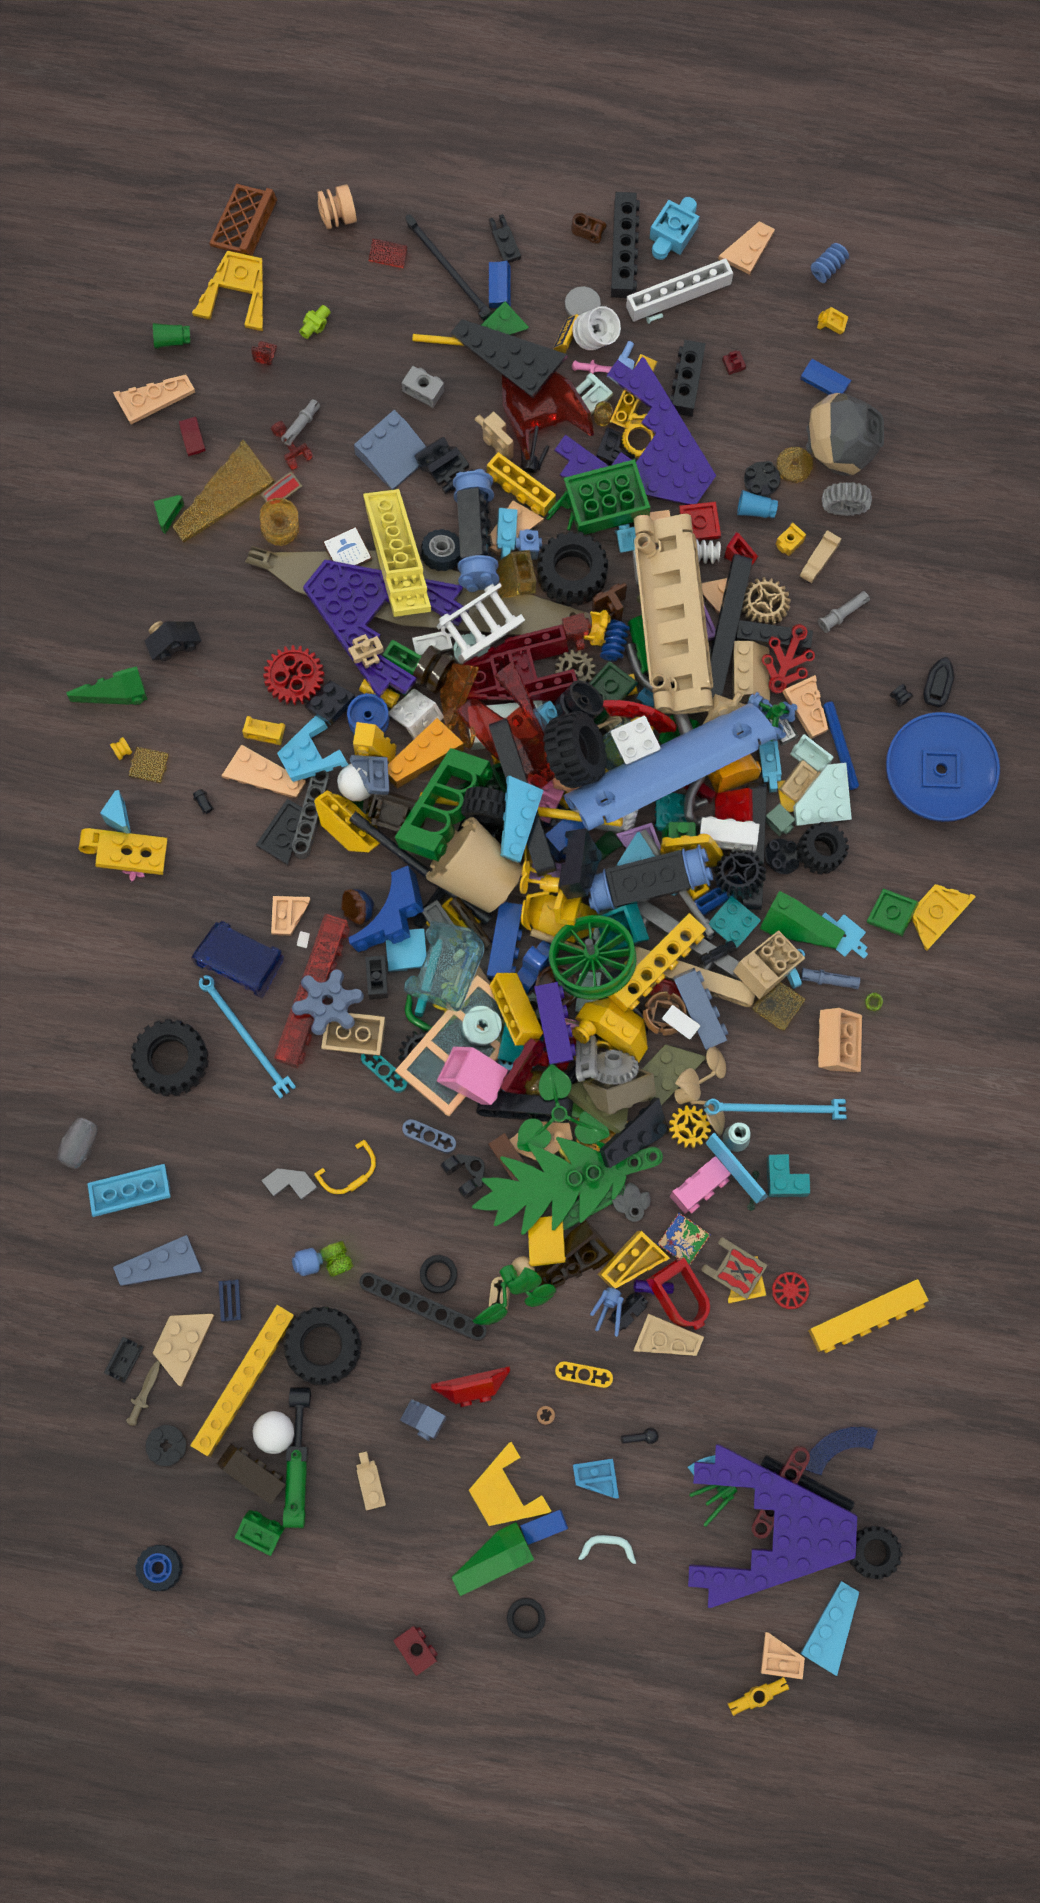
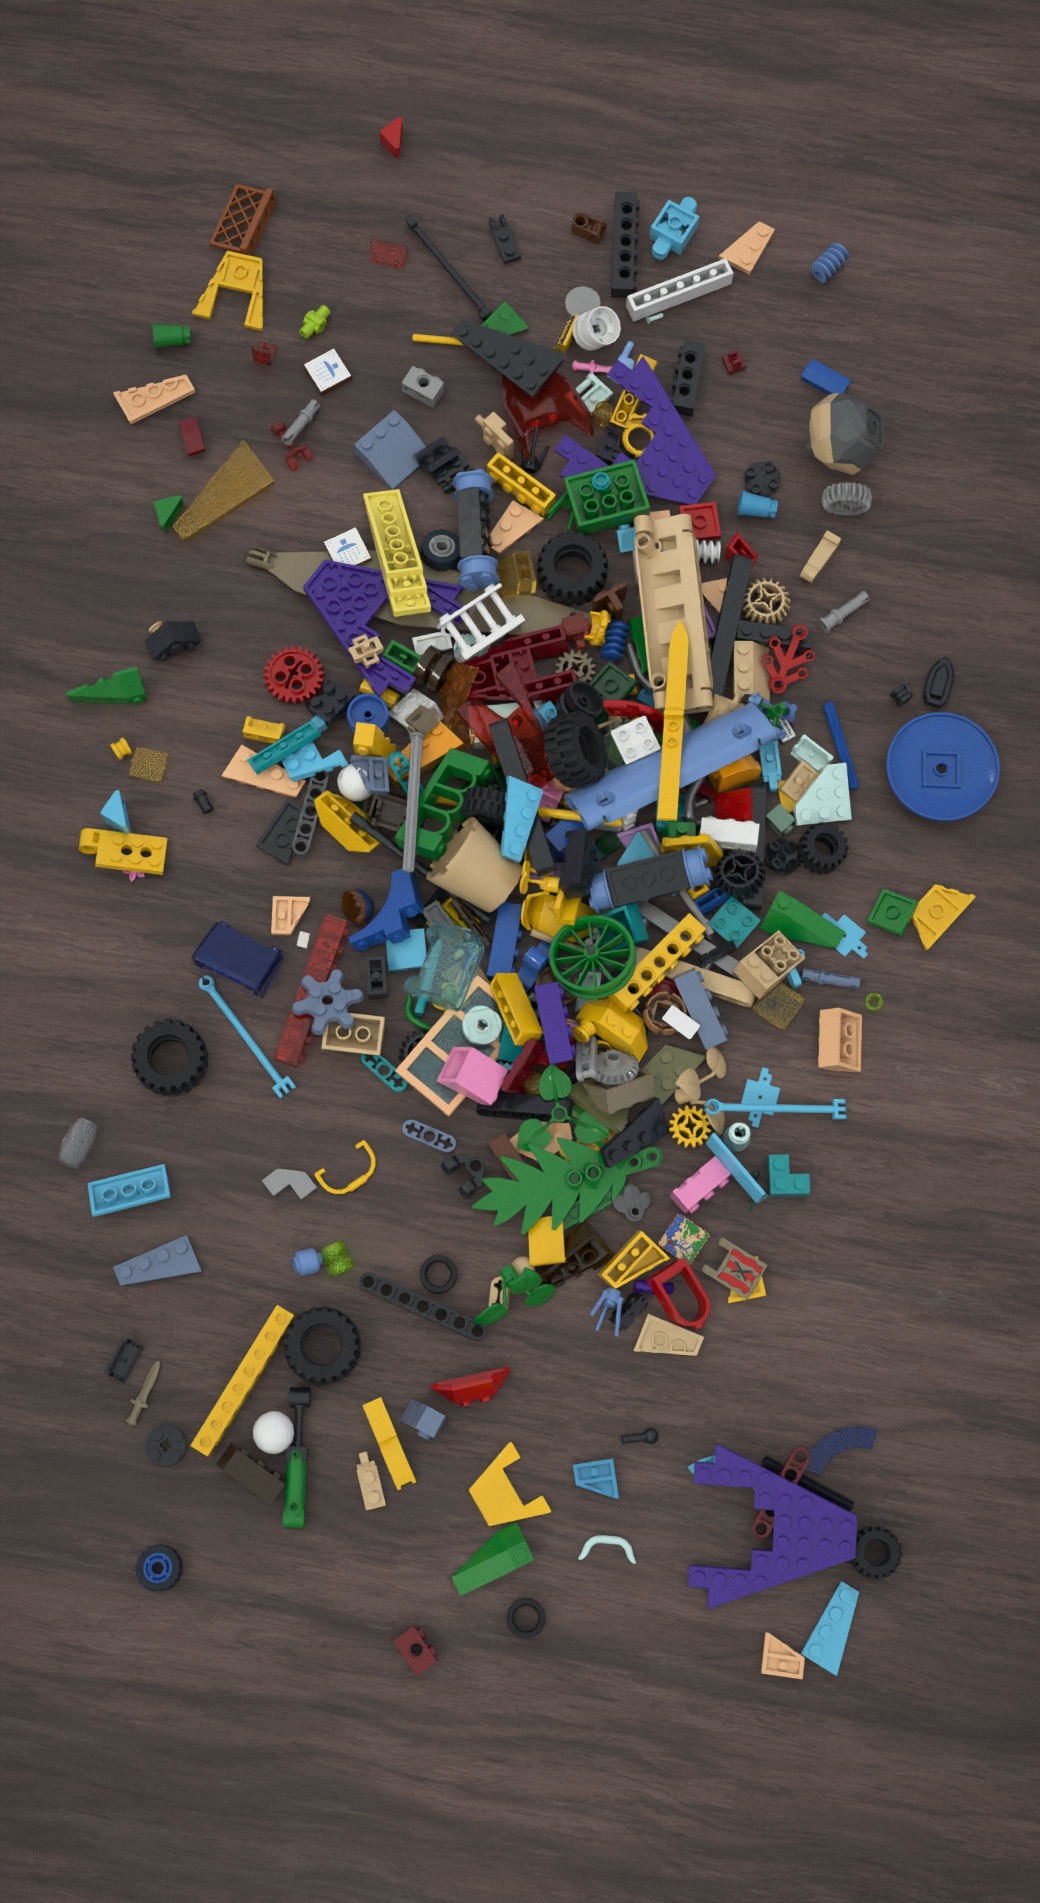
tan wing [153,1314,215,1387] -> none
dark blue tile [219,1280,241,1322] -> none
green bracket [235,1510,285,1556] -> none
clear yellow wheel [259,498,299,546] -> none
slope [261,471,303,509] -> none
light nougat wheel [317,184,357,230] -> none
blue piece [489,261,511,308] -> none
medium azure hinge [496,508,518,560] -> none
medium blue brick [515,529,542,559] -> none
blue slope [520,1509,568,1545] -> none
medium nougat bush [537,1406,555,1425] -> none
yellow beam [555,1362,613,1388] -> none
green plant [689,1485,738,1527] -> none
yellow pin [728,1677,789,1716] -> none
red wheel [772,1272,809,1310] -> none
clear yellow plate [776,447,813,483] -> none
yellow brick [776,523,806,556] -> none
light nougat wing [782,675,828,739] -> none
yellow brick [808,1279,929,1353] -> none
yellow bracket [817,307,848,334] -> none
none -> teal tile [247,720,321,775]
none -> white tile [303,348,353,396]
none -> yellow piece [362,1397,416,1490]
none -> red slope [379,117,403,158]
none -> teal beam [388,751,424,797]
none -> light grey axle [402,732,425,873]
none -> dark tan brick [405,705,439,736]
none -> teal plate [592,472,610,491]
none -> yellow piece [657,621,689,821]
none -> medium azure piece [741,1067,780,1128]

